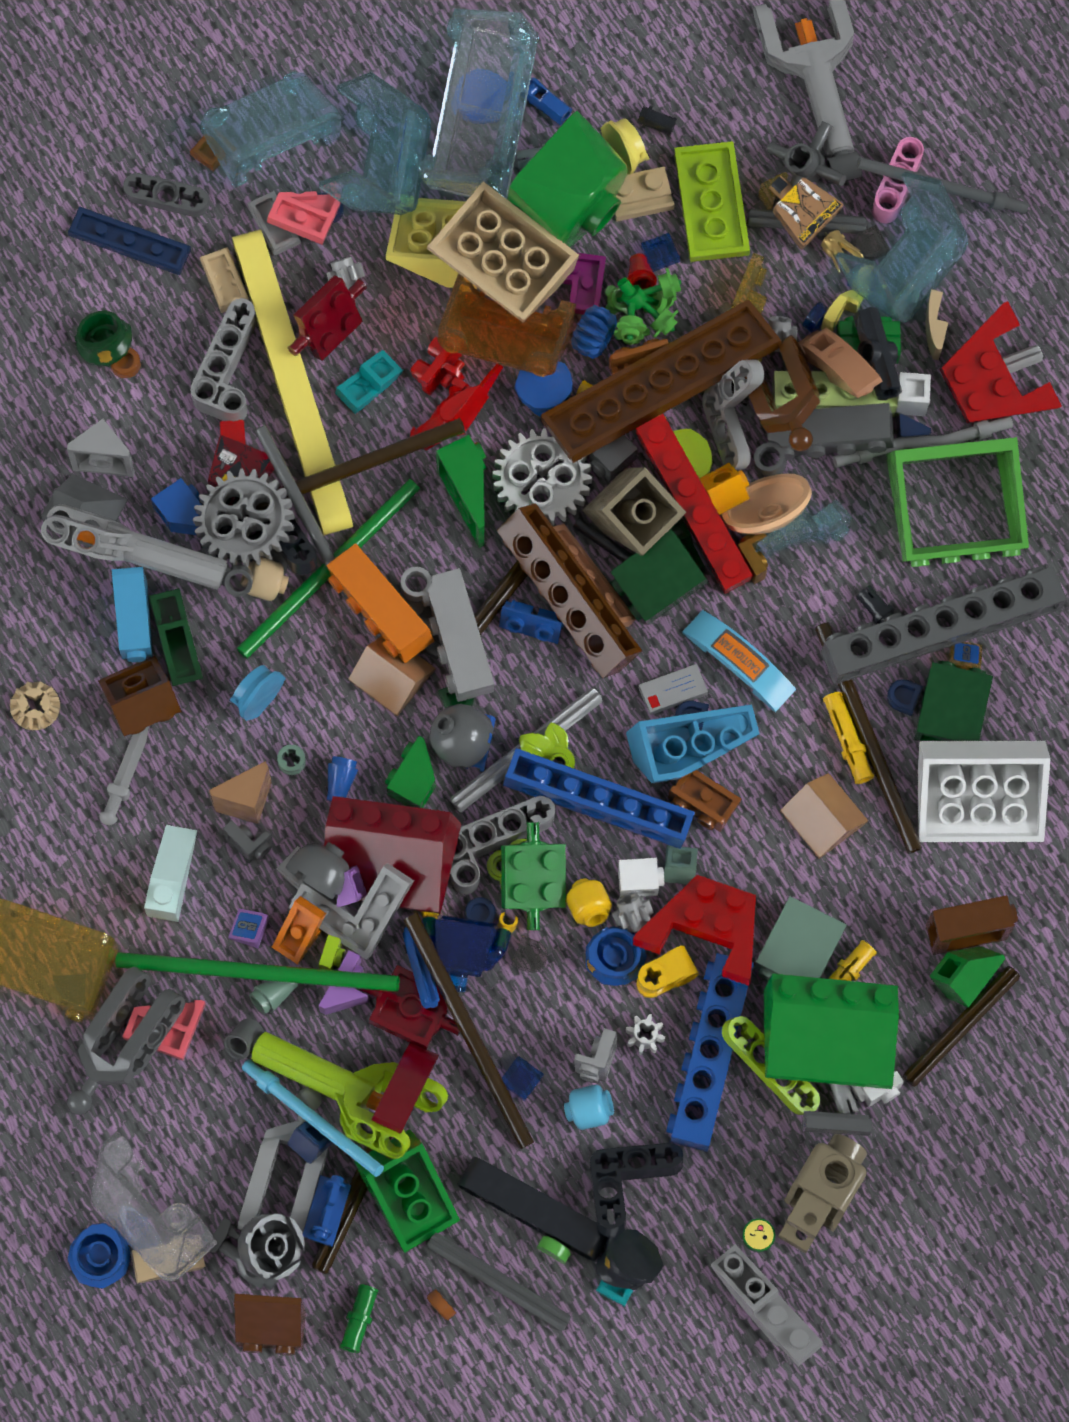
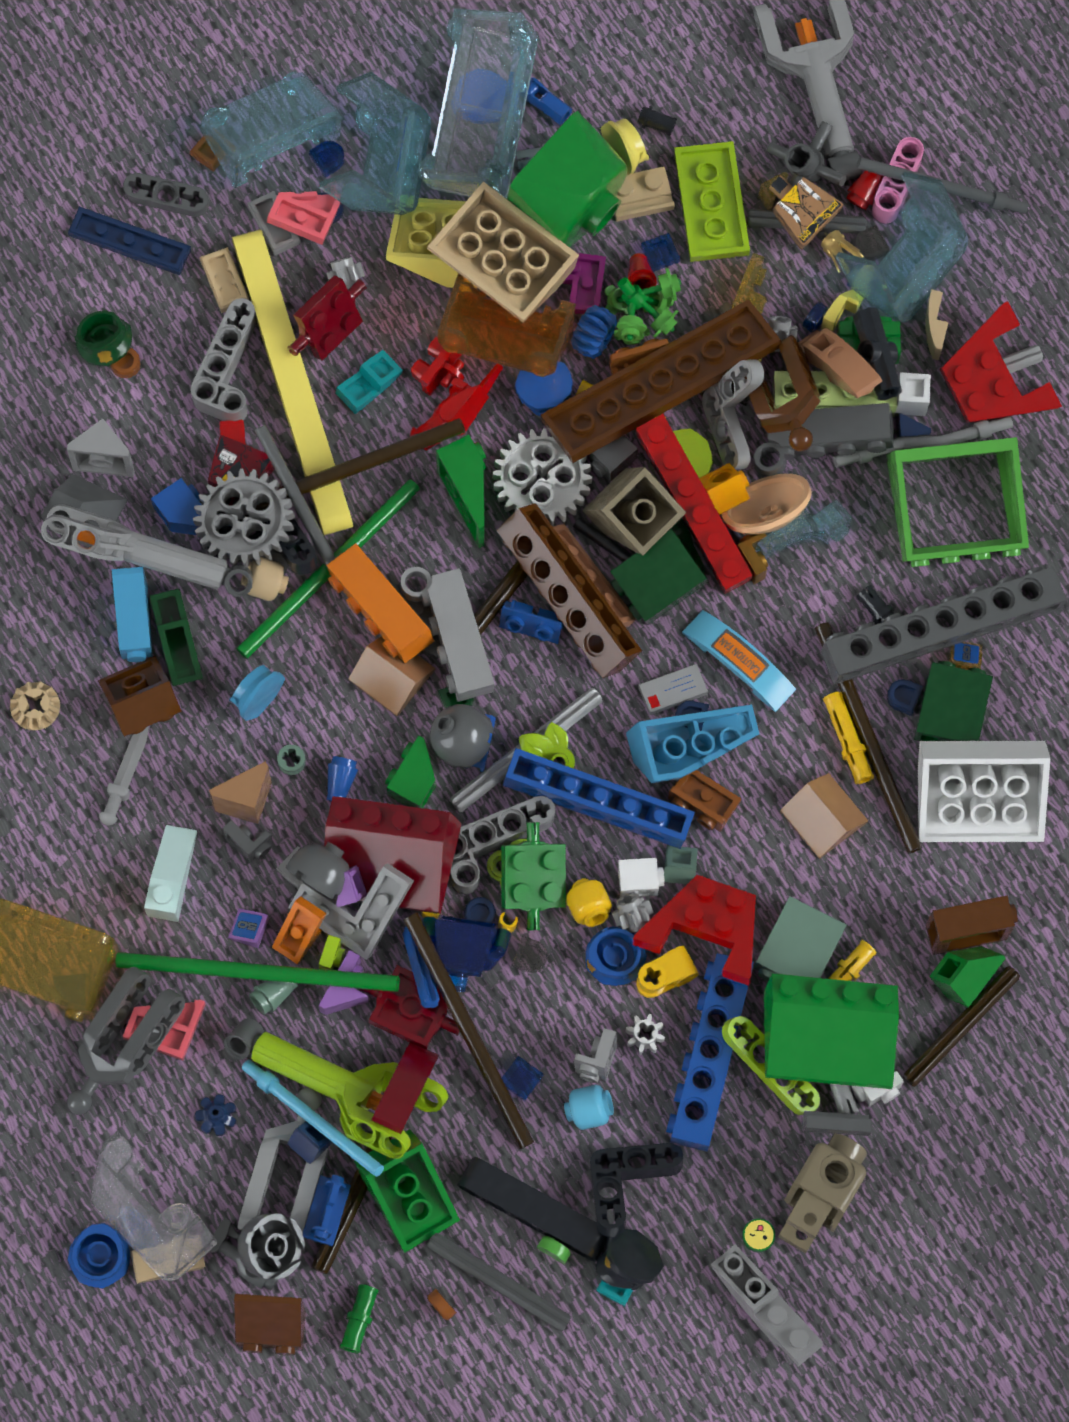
none -> dark blue plant [194,1094,236,1136]
none -> clear blue tile [309,141,345,178]
none -> red cone [846,171,884,211]

